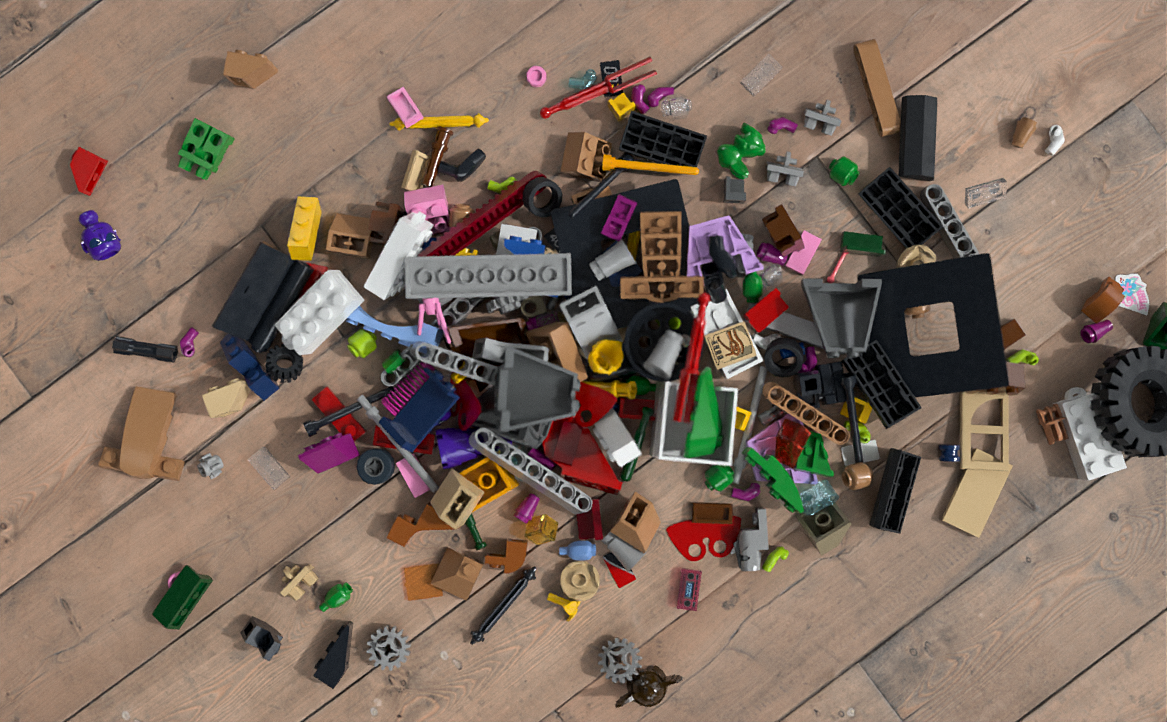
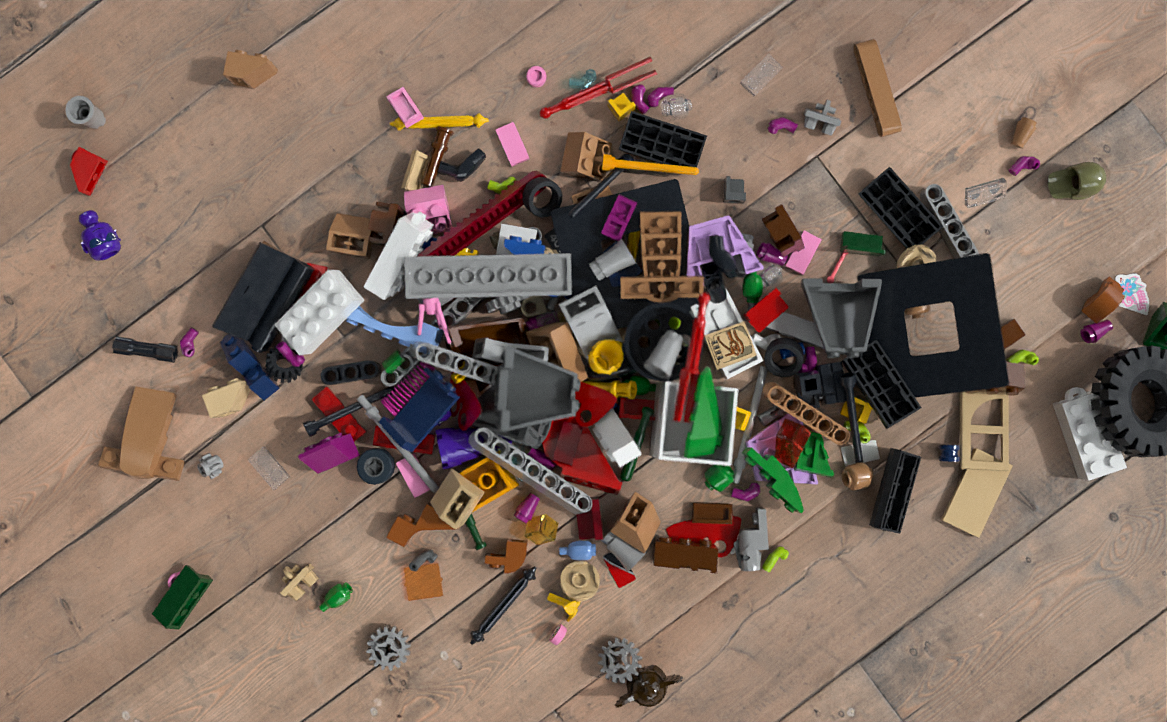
green hips [178,118,235,180] -> none
black brick [241,616,283,661] -> none
yellow brick [287,196,322,261] -> none
black slope [313,621,353,689] -> none
lime head [347,329,377,358] -> none
medium nougat slope [431,547,484,601] -> none
medium nougat head [448,204,475,228] -> none
black sticker [600,60,623,97] -> none
clear pink tile [676,568,702,611] -> none
green animal [716,122,766,179] -> none
light grey hips [766,151,804,186] -> none
dark tan slope [796,495,851,556] -> none
clear light blue piece [800,480,839,515] -> none
green head [828,156,860,186] -> none
black piece [898,95,938,181] -> none
nougat arm [1036,403,1069,445] -> none
white arm [1045,125,1064,156] -> none
none -> light grey plant [65,96,106,129]
none -> magenta arm [276,341,305,367]
none -> black beam [320,360,382,385]
none -> dark grey arm [409,549,438,571]
none -> bright pink tile [496,122,530,167]
none -> bright pink tile [549,624,567,645]
none -> reddish brown wedge [653,536,719,574]
none -> magenta arm [1008,156,1040,176]
none -> olive piece [1048,162,1106,200]

